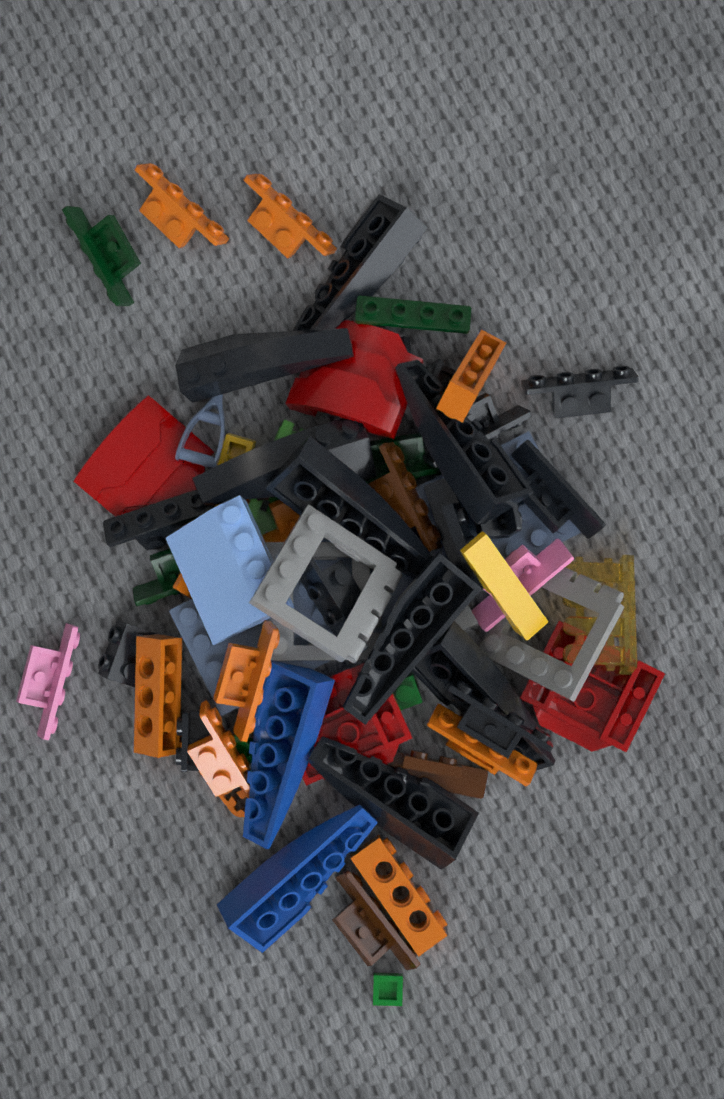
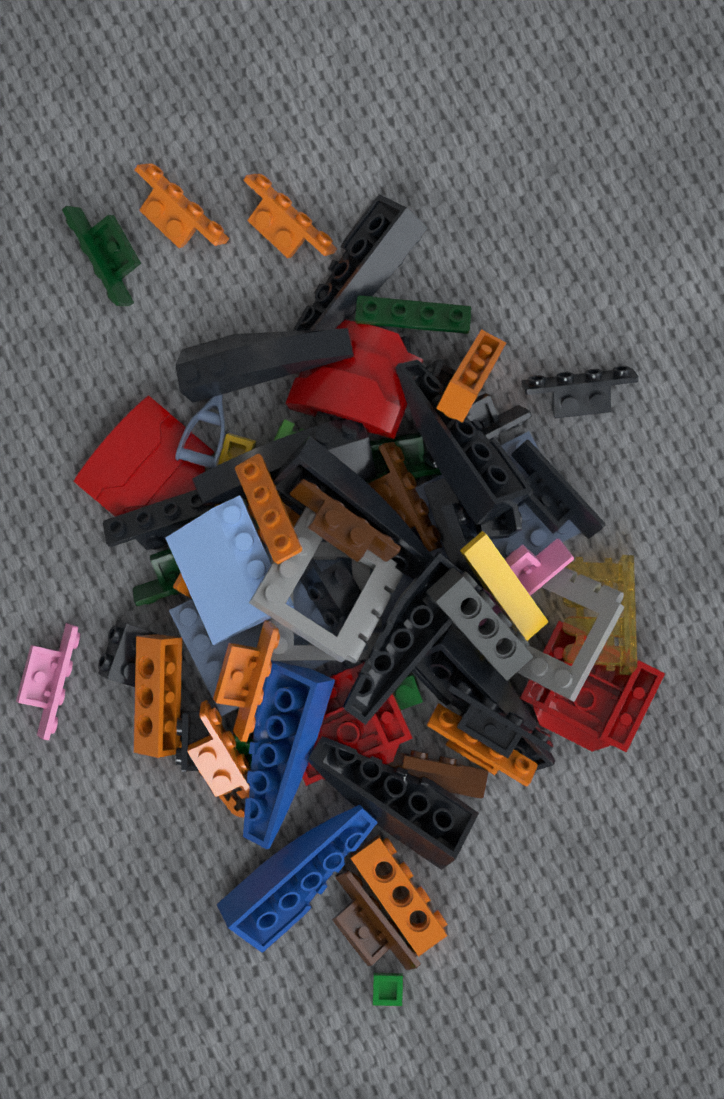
none -> orange bracket [235,454,303,564]
none -> reddish brown bracket [290,479,401,562]
none -> dark grey brick [426,567,533,681]

